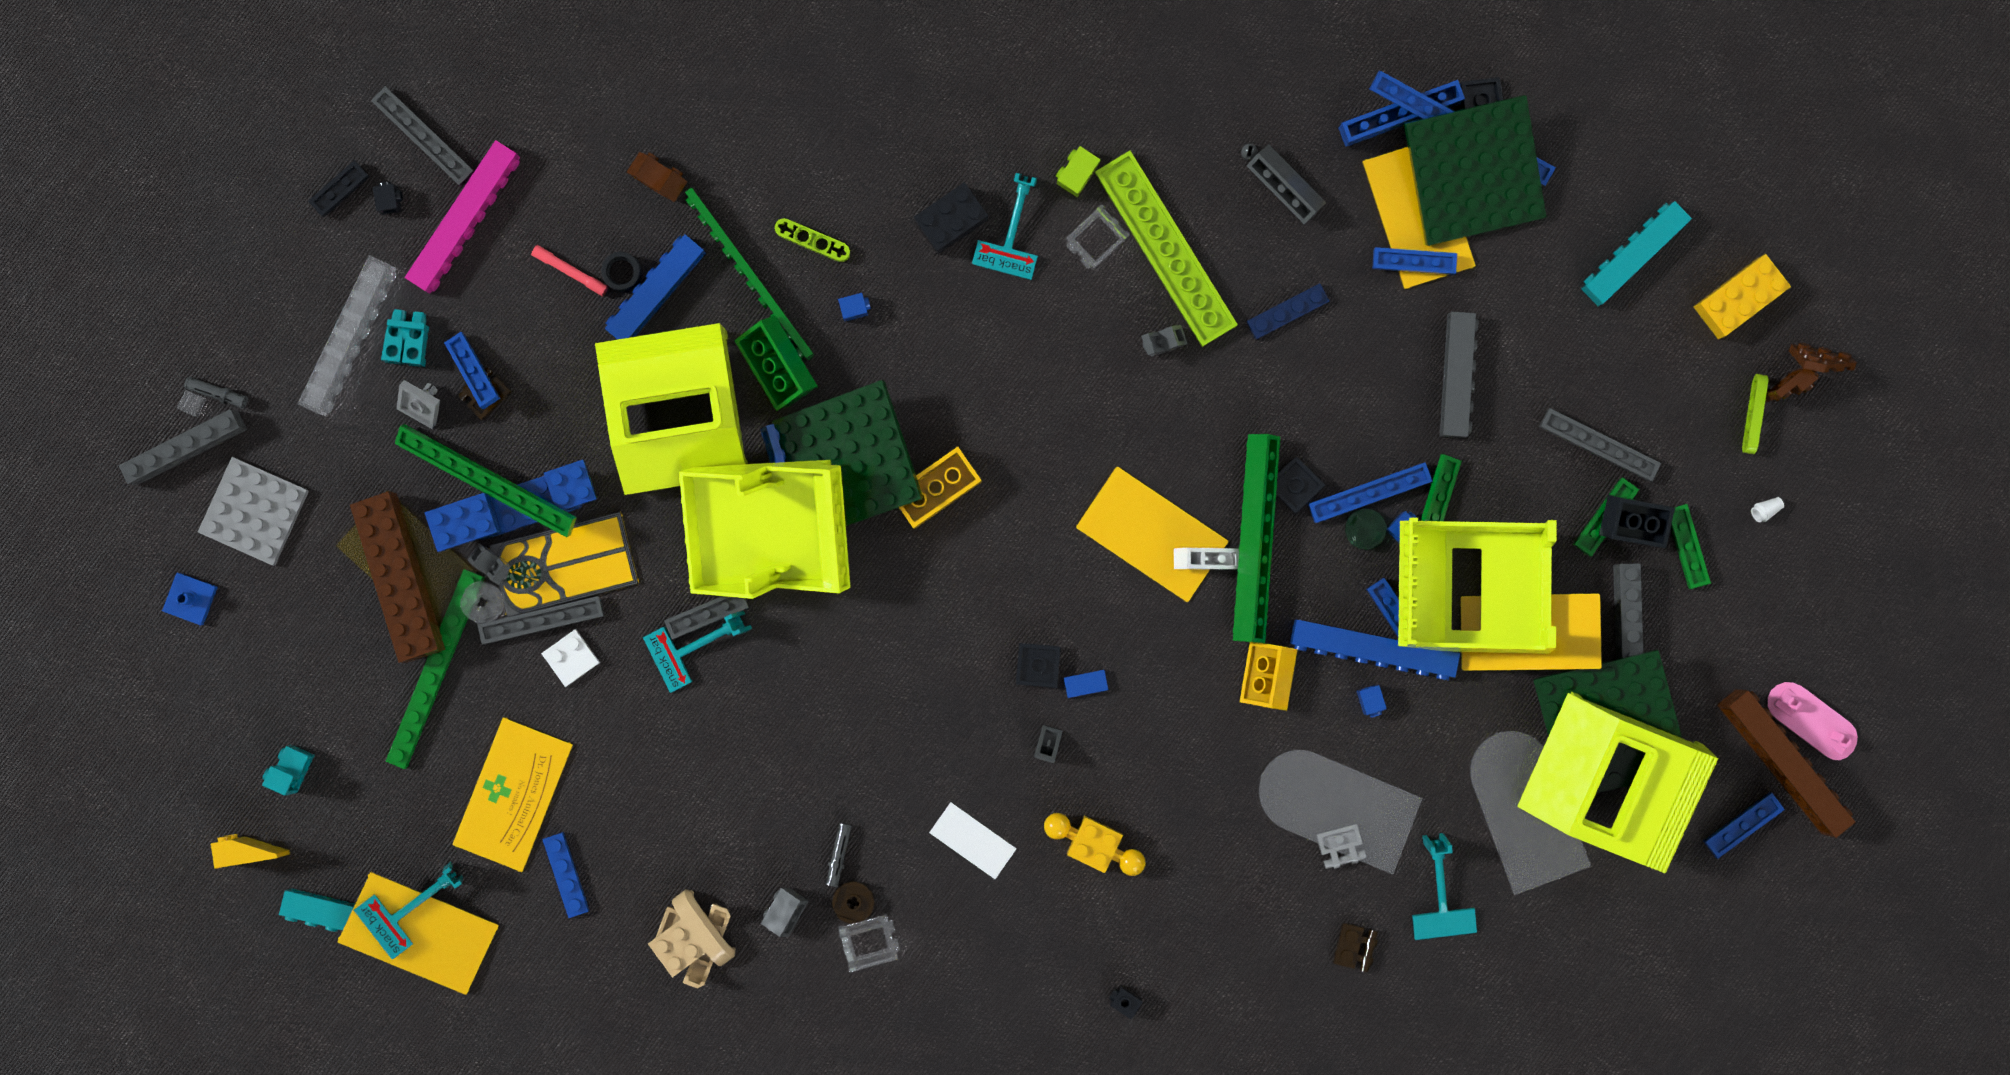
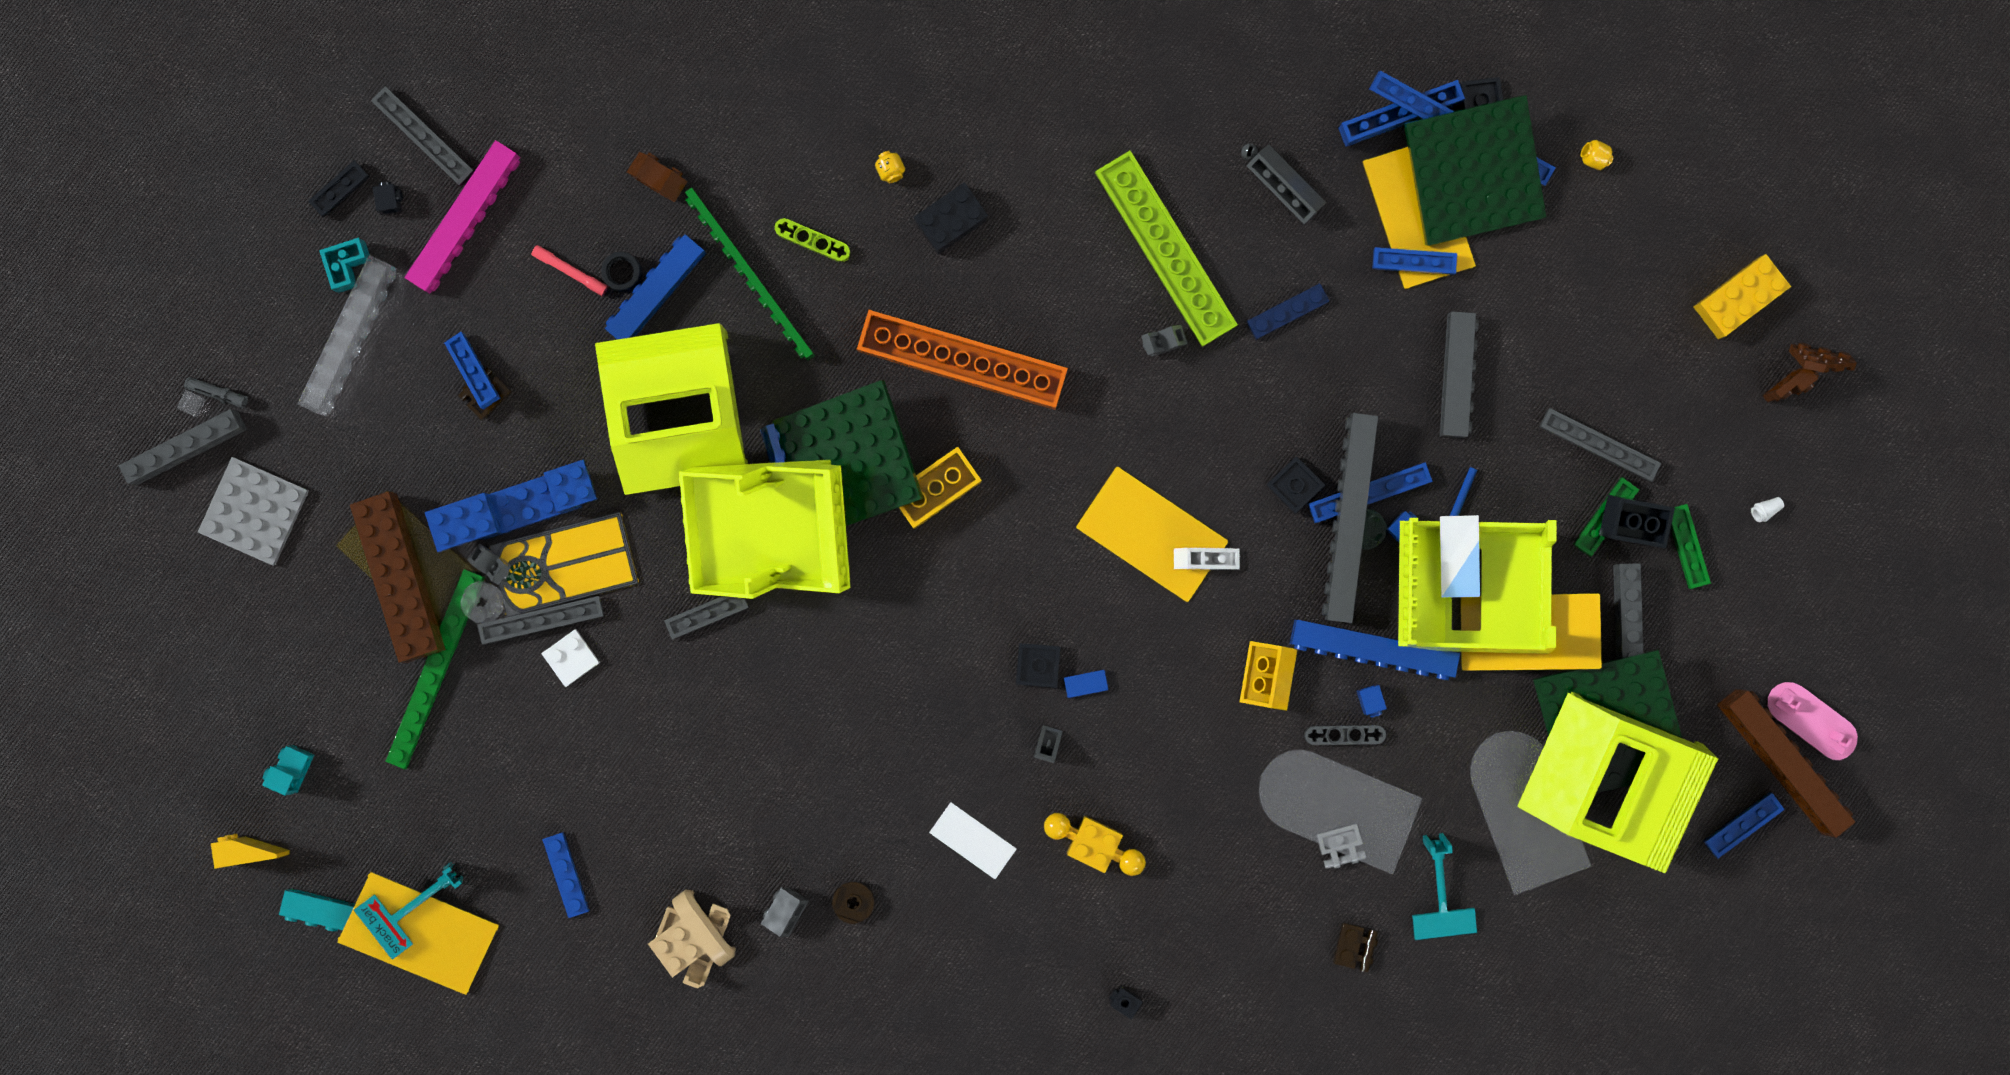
blue tile [162,572,218,625] -> none
teal hips [381,309,429,367] -> none
green plate [394,424,577,537] -> none
light grey tile [397,380,440,429] -> none
yellow piece [452,717,573,872] -> none
teal piece [643,611,752,693] -> none
green brick [734,316,817,411] -> none
dark grey pin [825,823,852,887] -> none
blue brick [838,293,871,321] -> none
clear window [838,914,901,972] -> none
teal piece [972,173,1038,280] -> none
lime brick [1056,146,1101,197] -> none
clear window [1066,205,1130,270] -> none
green brick [1233,434,1280,643] -> none
blue plate [1366,578,1399,637] -> none
green plate [1421,454,1462,521] -> none
teal brick [1581,201,1692,306] -> none
lime beam [1742,374,1768,454] -> none
none -> teal brick [319,238,371,293]
none -> orange brick [857,310,1068,410]
none -> yellow head [875,151,905,183]
none -> dark grey beam [1304,725,1386,745]
none -> dark grey brick [1322,413,1378,623]
none -> sticker [1440,515,1480,597]
none -> blue bar [1450,467,1477,516]
none -> yellow head [1581,140,1613,170]

